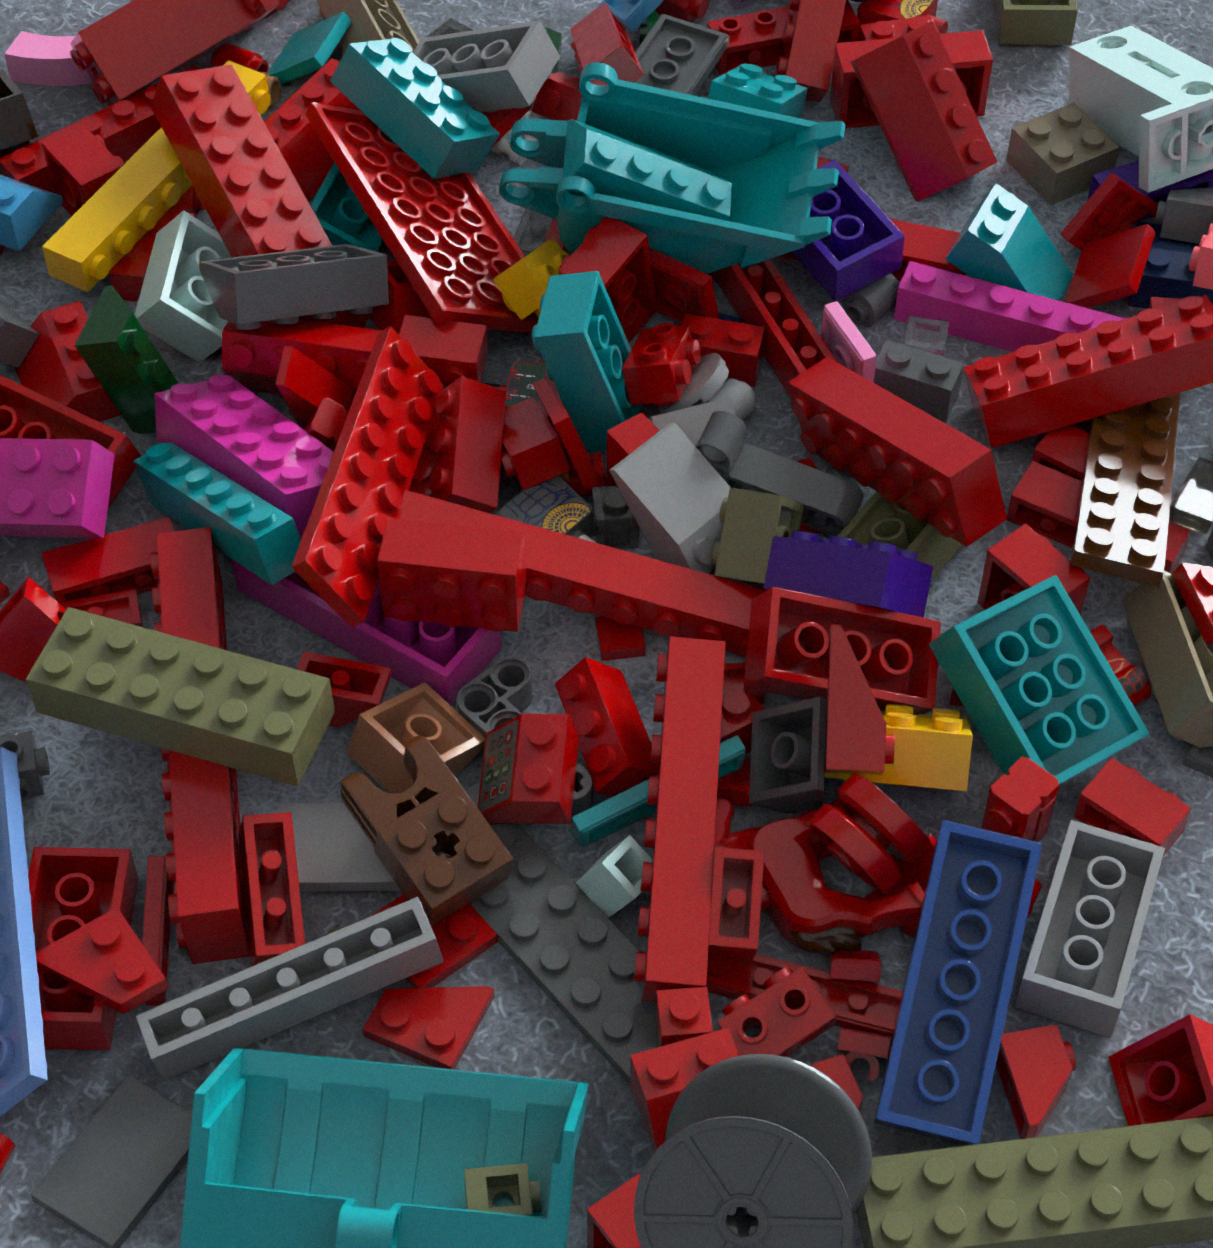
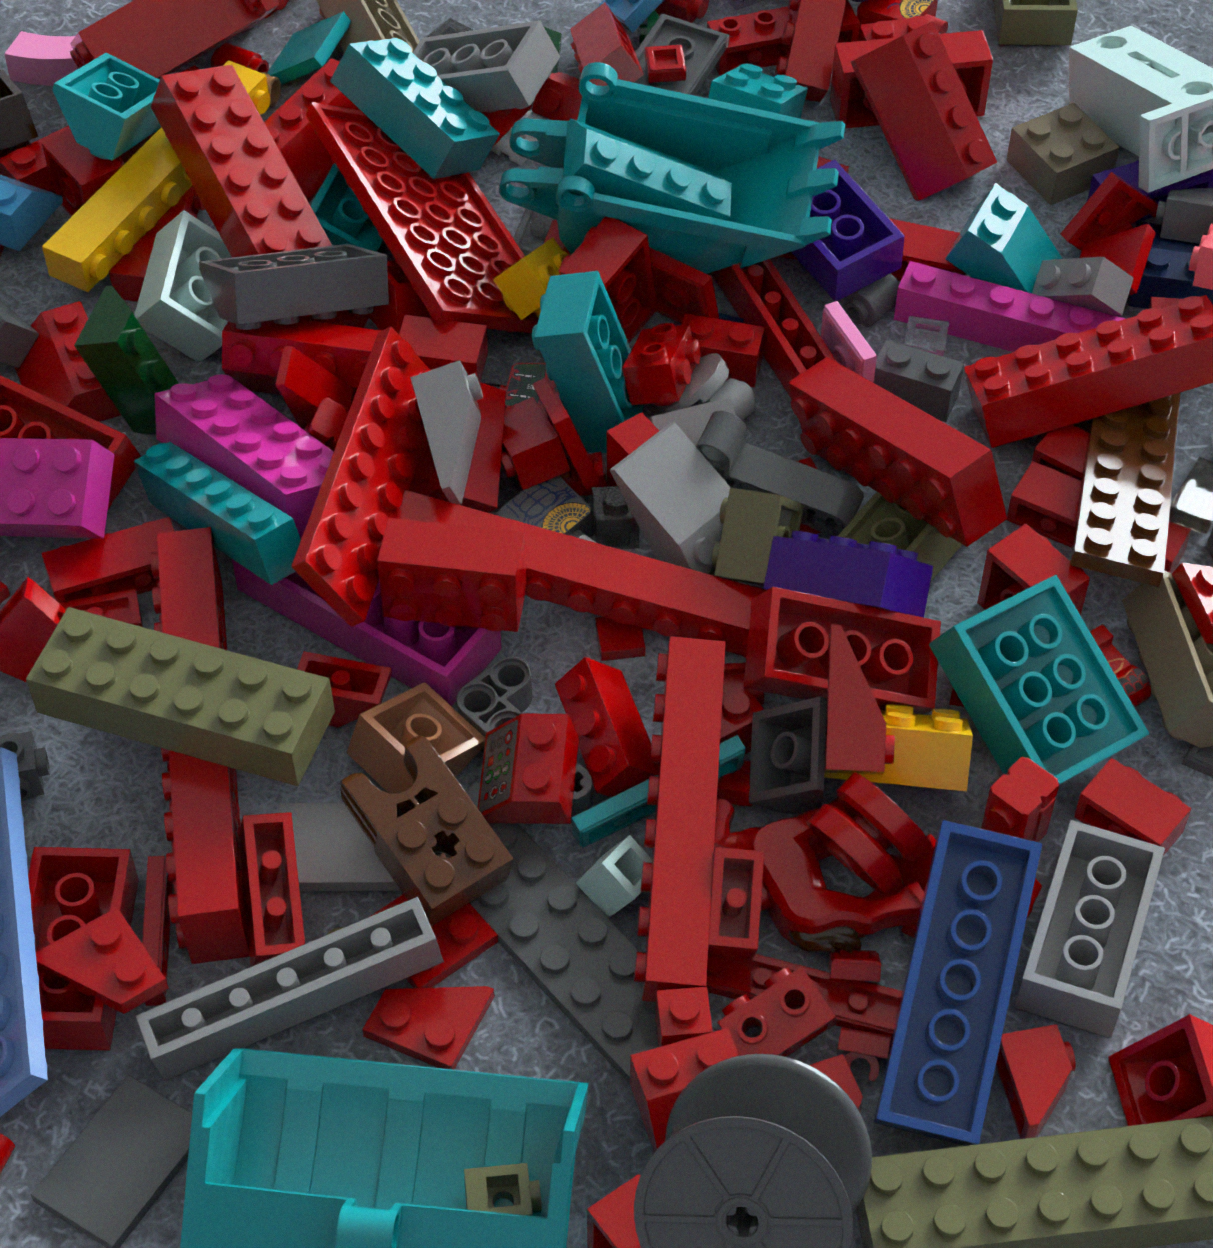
none -> teal slope [52,52,161,161]
none -> light grey slope [411,360,484,505]
none -> red tile [644,45,686,83]
none -> light grey brick [1032,257,1134,315]

